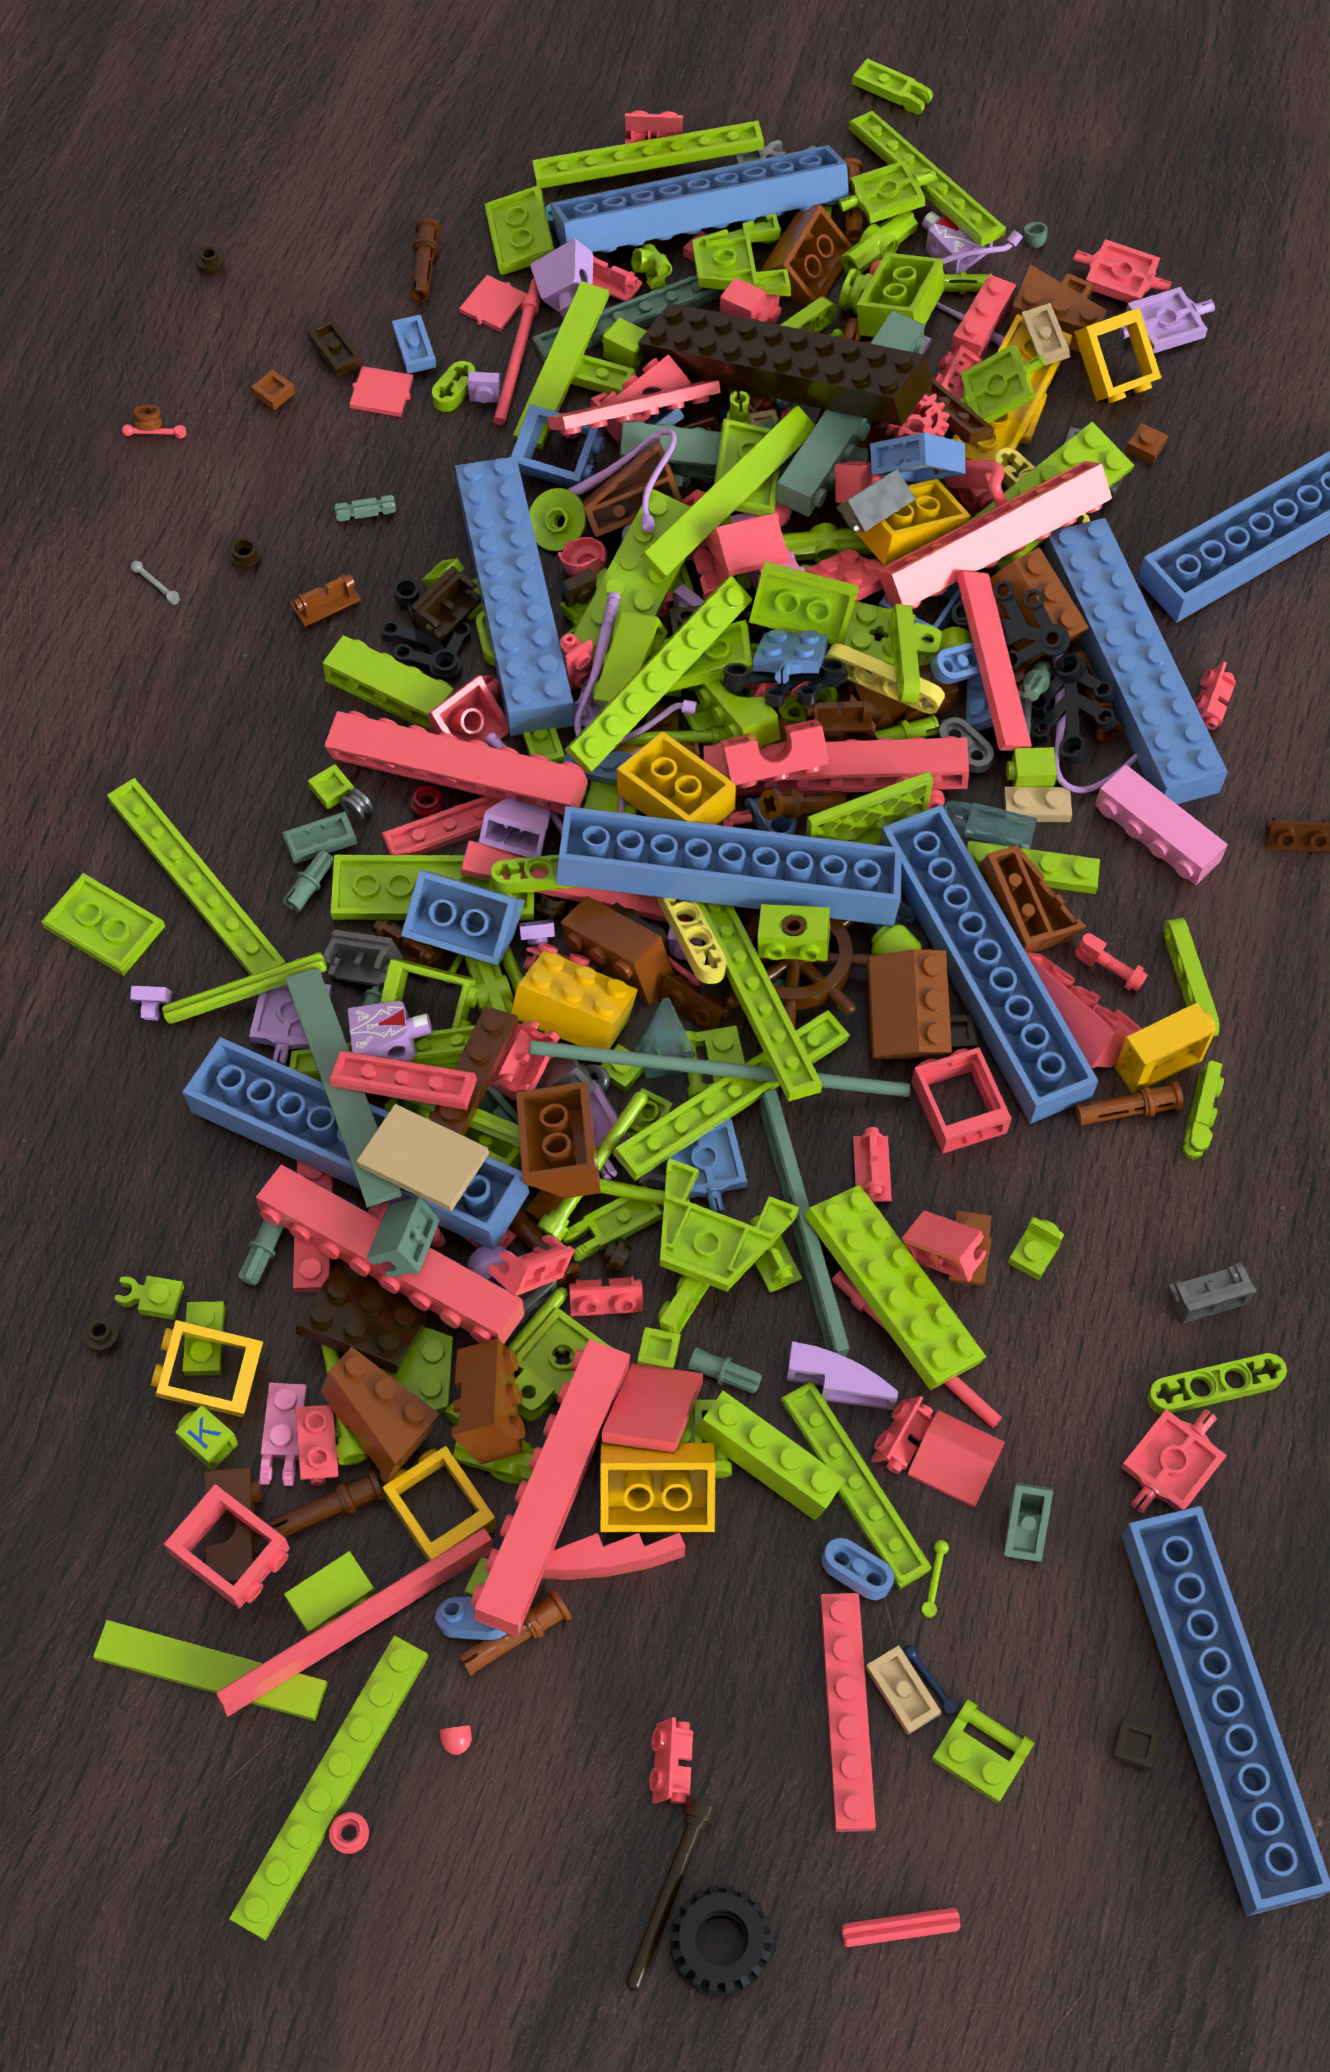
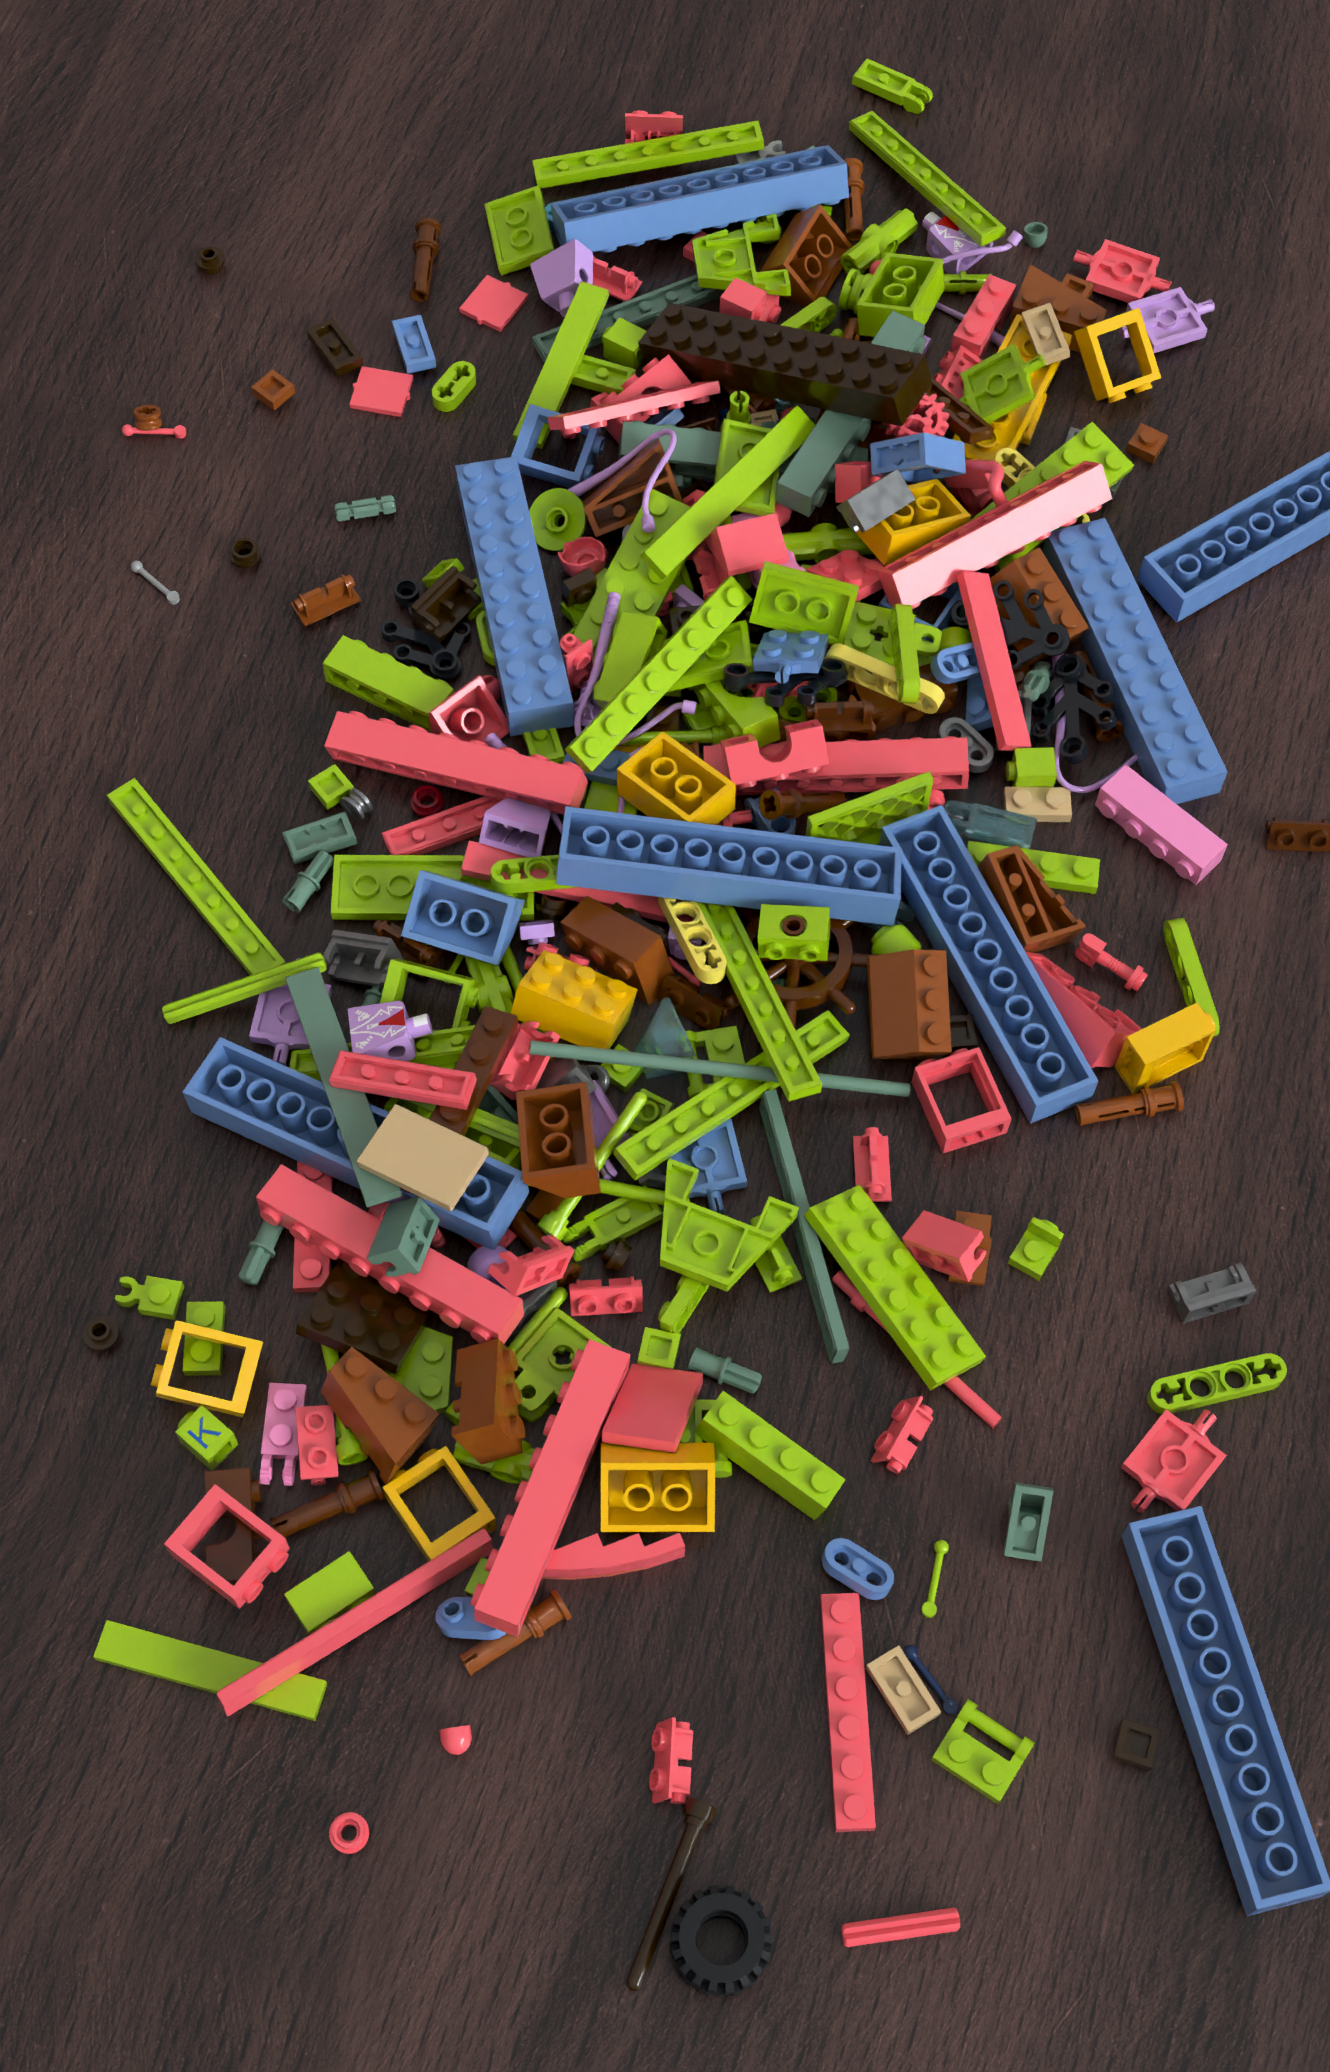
lime tile [41,873,165,976] -> none
lavender tile [130,986,172,1021] -> none
lime plate [229,1635,428,1941] -> none
lavender plate [468,372,500,403] -> none
coral bar [493,279,541,425] -> none
lime plate [631,244,672,291] -> none
lime tile [780,1381,932,1590] -> none
lavender slope [787,1341,898,1410] -> none
lime plate [839,160,937,224] -> none
lime pin [874,715,939,740] -> none
coral slope [907,1410,1005,1508] -> none
lime hinge [1182,1060,1224,1161] -> none
coral hinge [1194,661,1236,730] -> none

